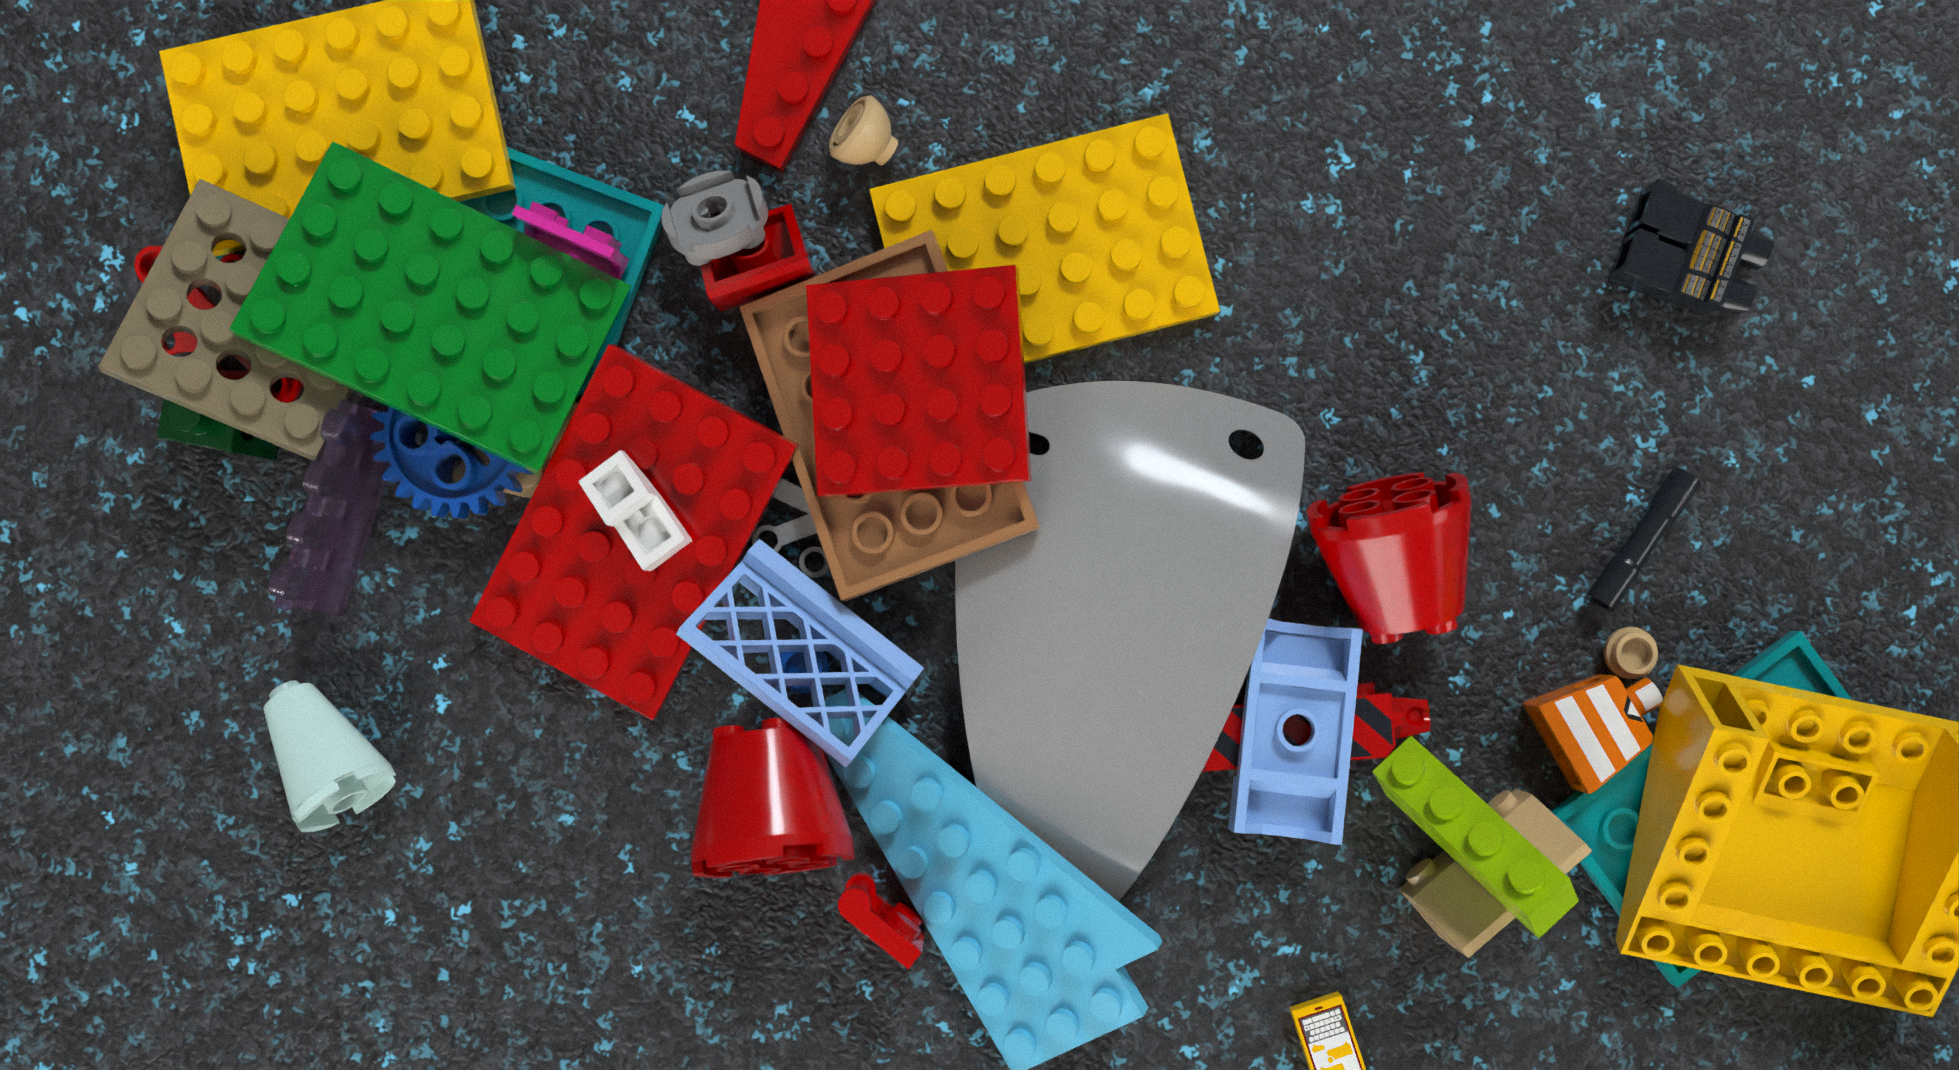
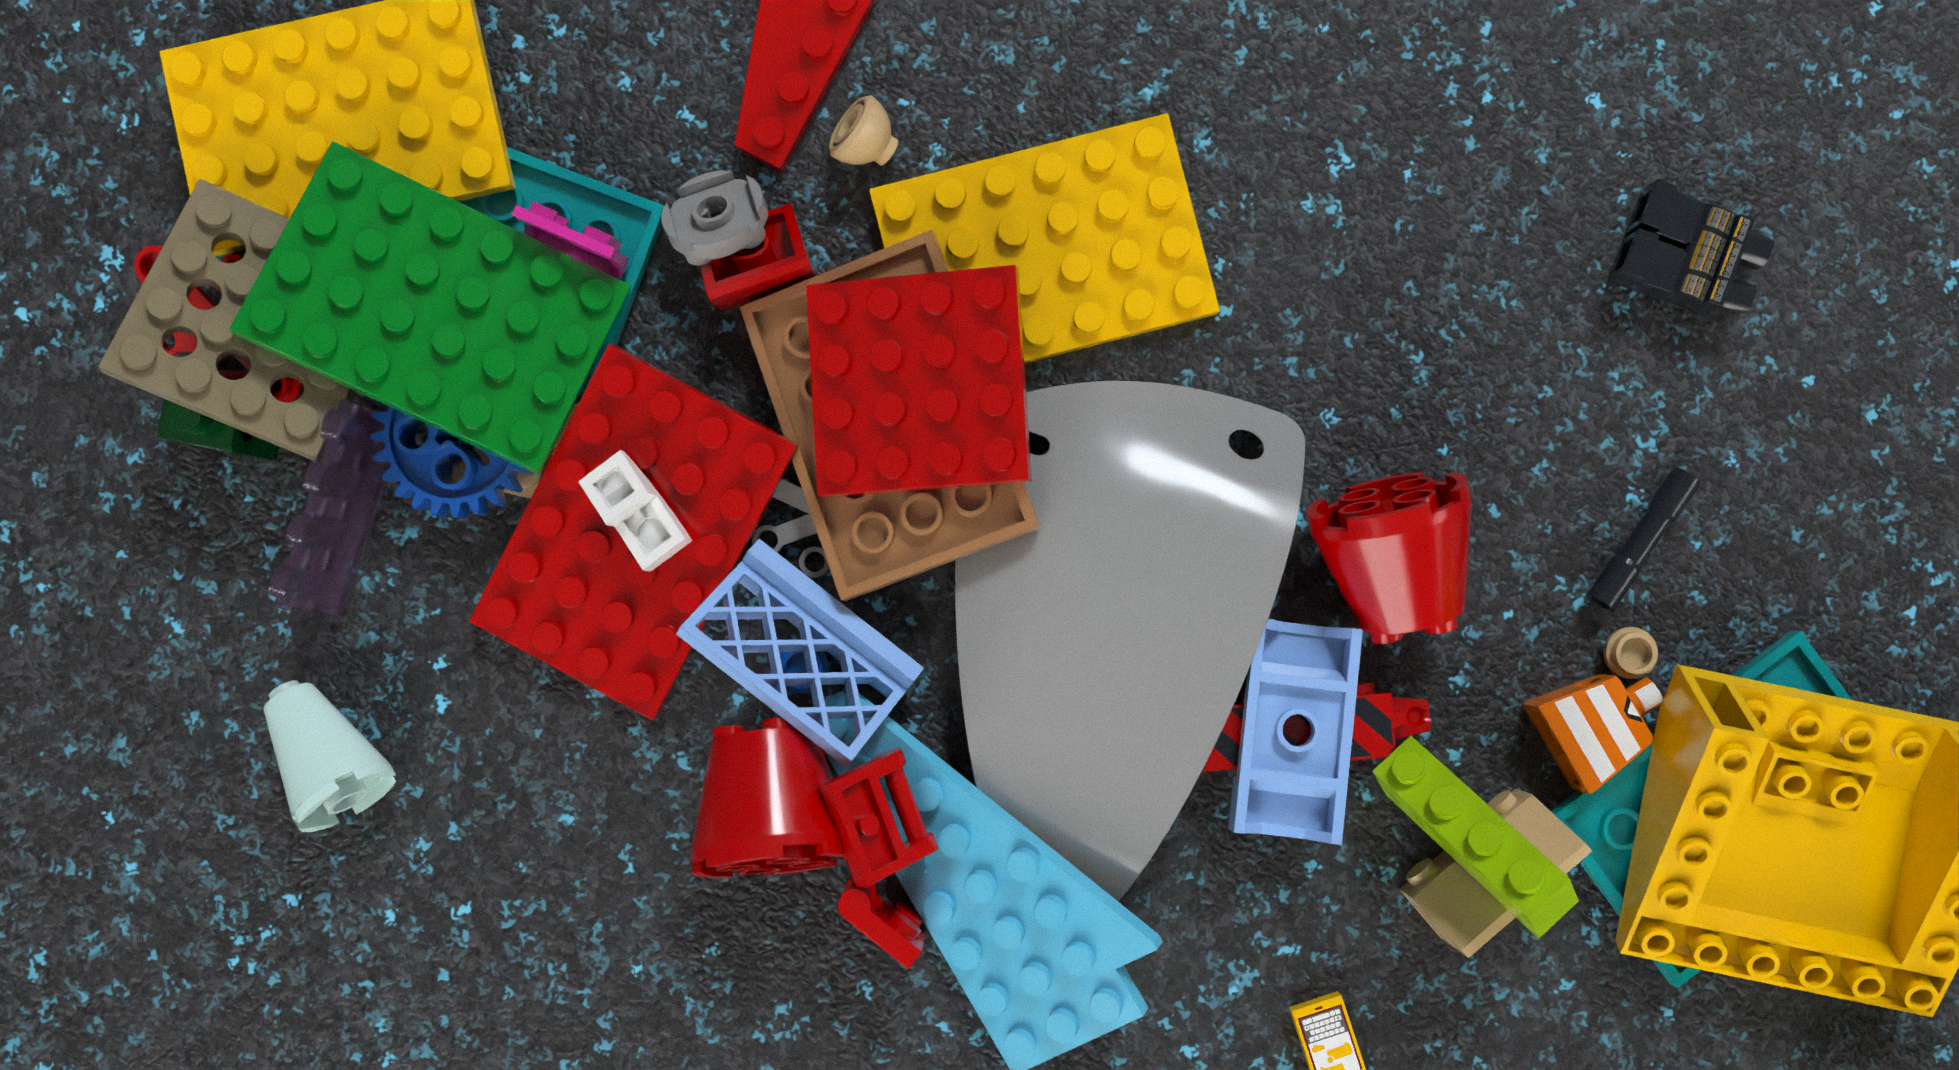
none -> red plate [818,748,939,887]

